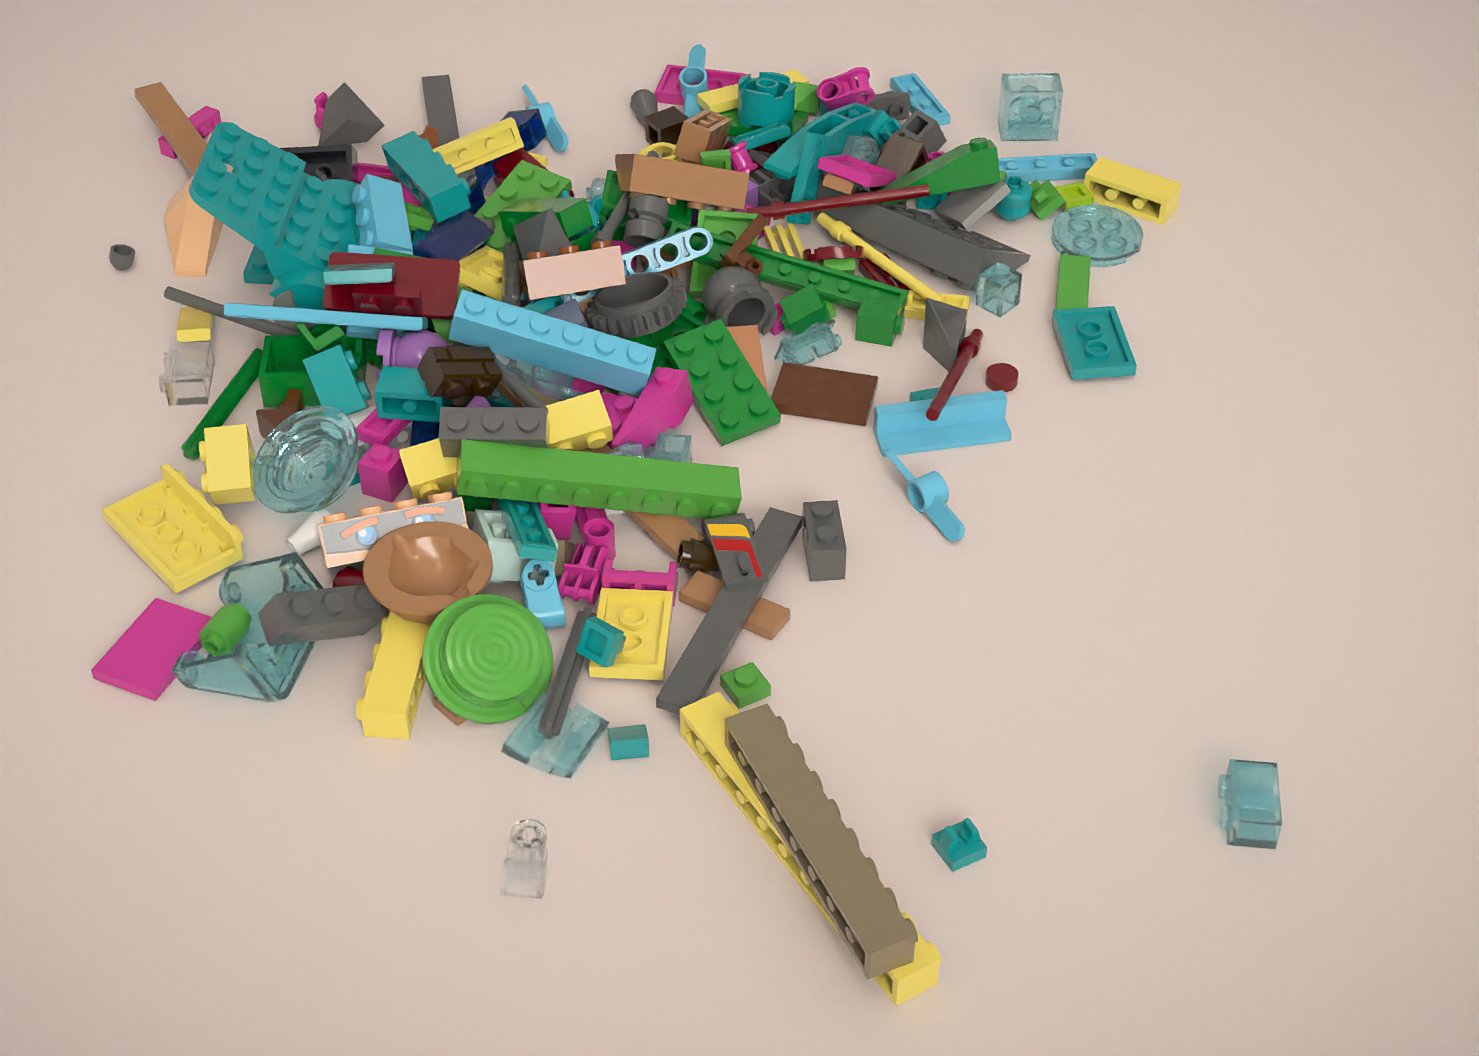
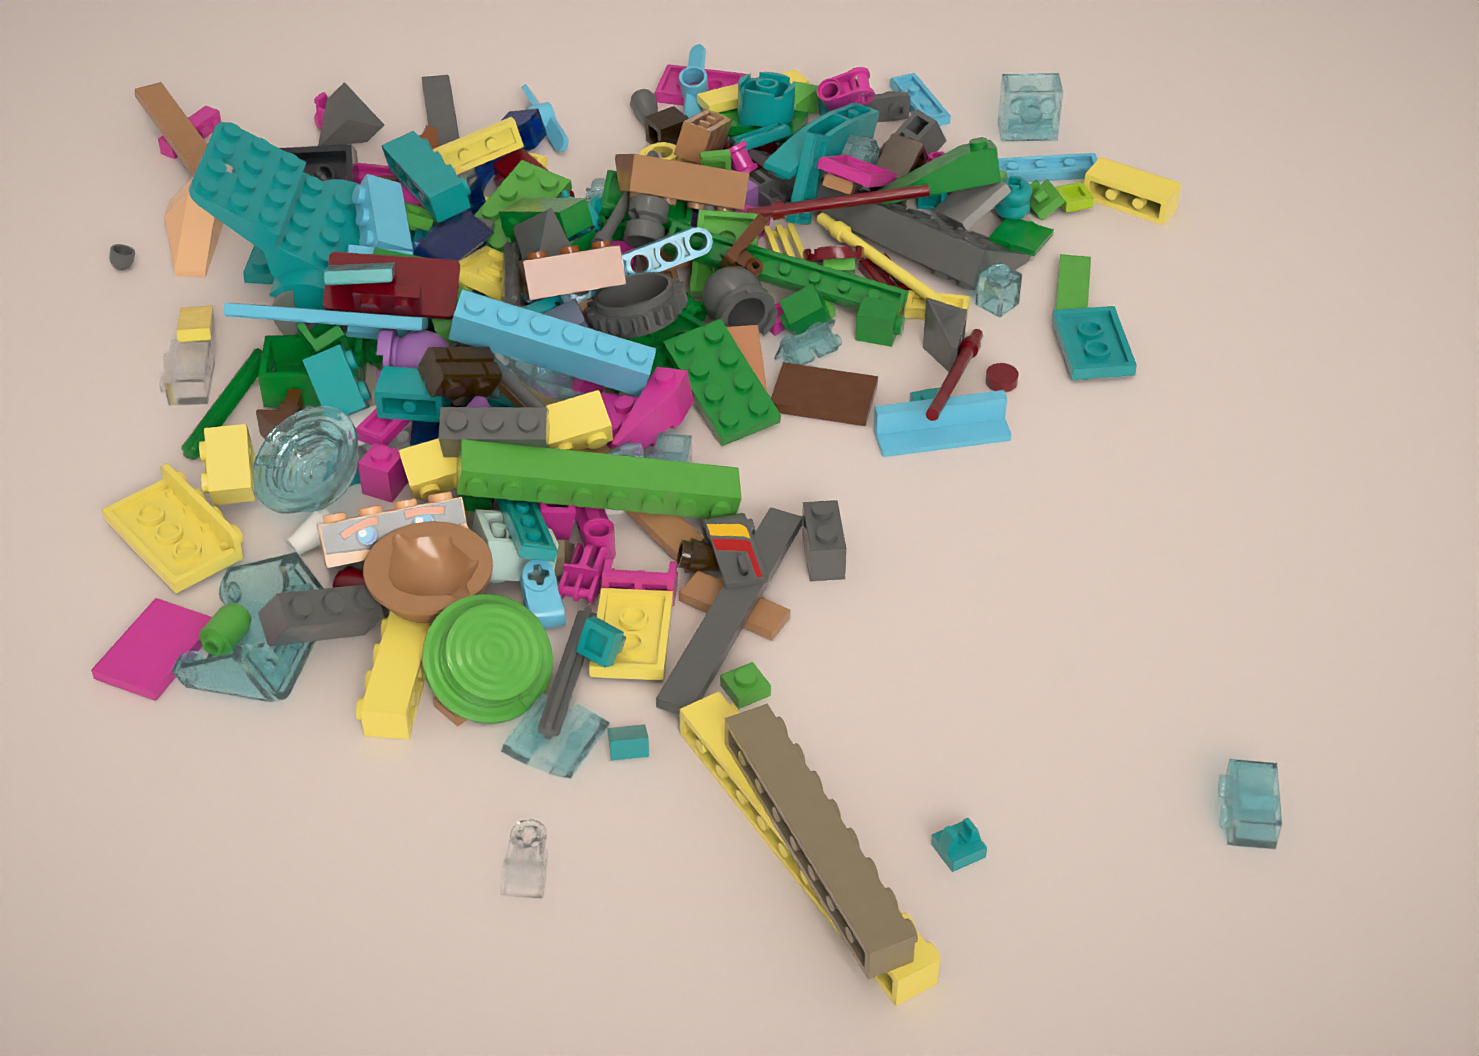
dark grey bar [164,286,299,335] -> none
teal tile [861,110,901,151] -> none
medium azure piece [884,448,965,541] -> none
clear light blue tile [1051,205,1143,267] -> none
none -> green piece [988,219,1054,256]

